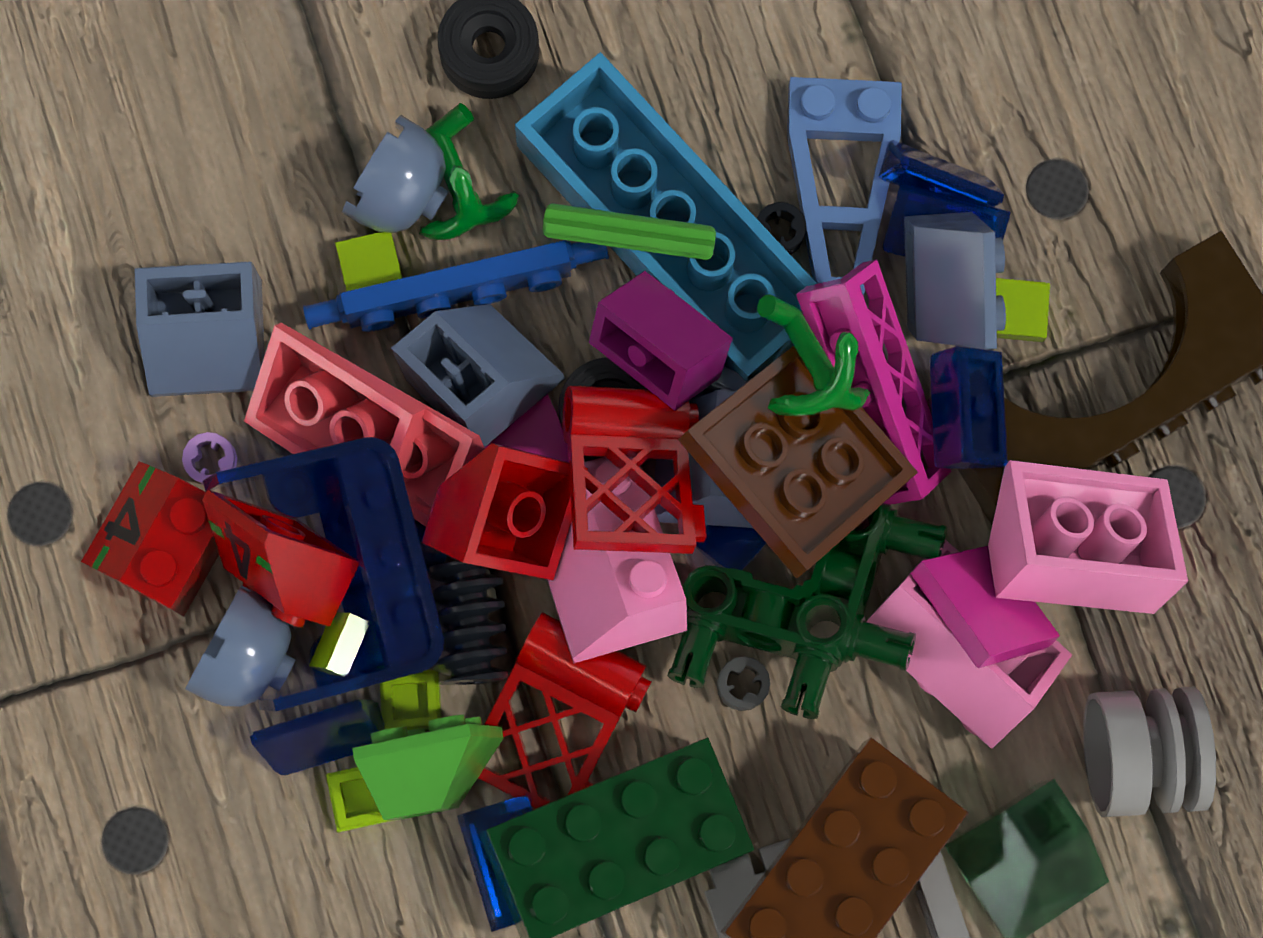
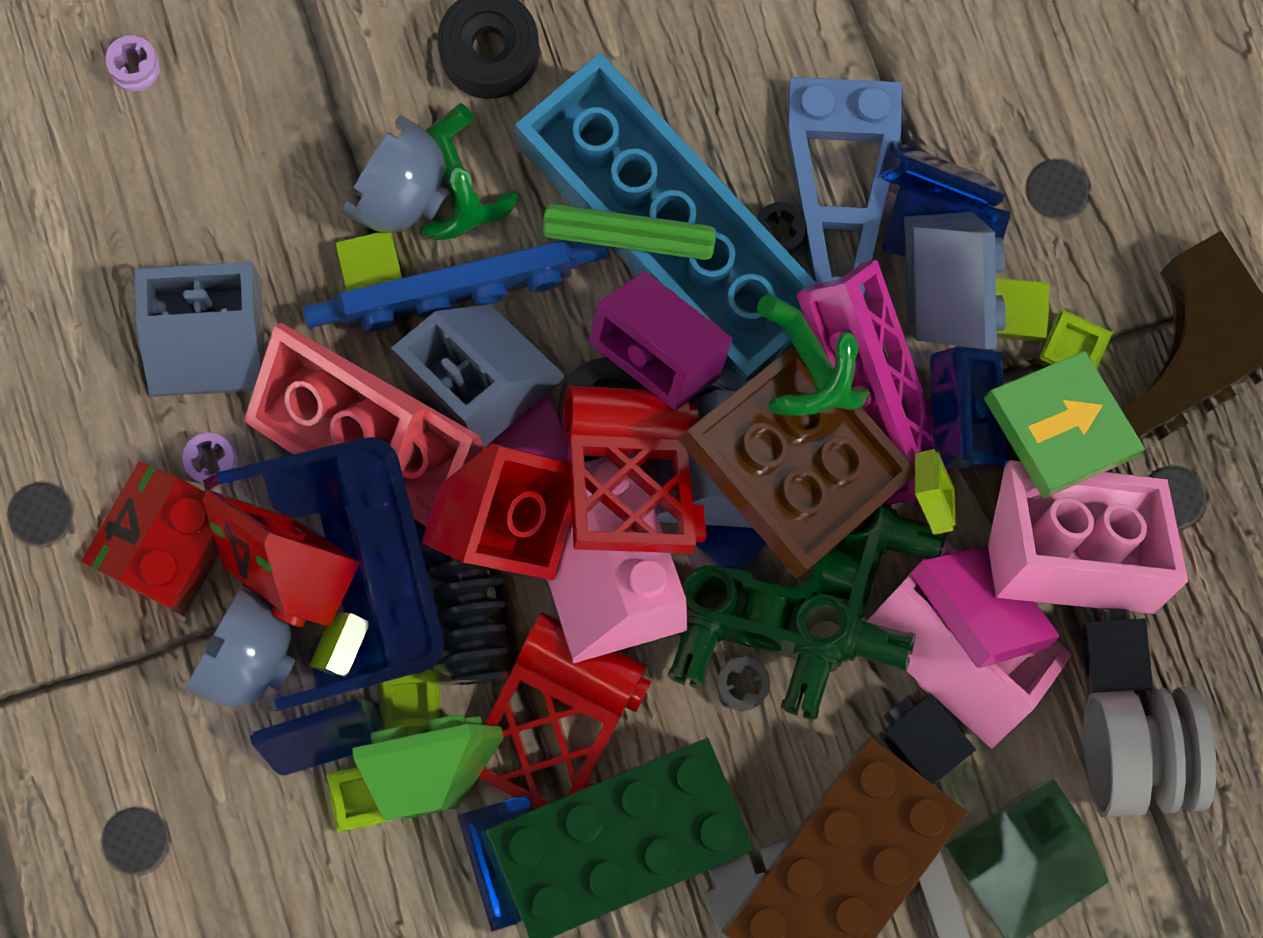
none -> lavender bush [105,35,160,92]
none -> black brick [878,694,977,785]
none -> lime tile [915,449,956,535]
none -> bright green tile [984,351,1145,499]
none -> lime tile [1035,309,1113,369]
none -> black brick [1081,609,1153,696]

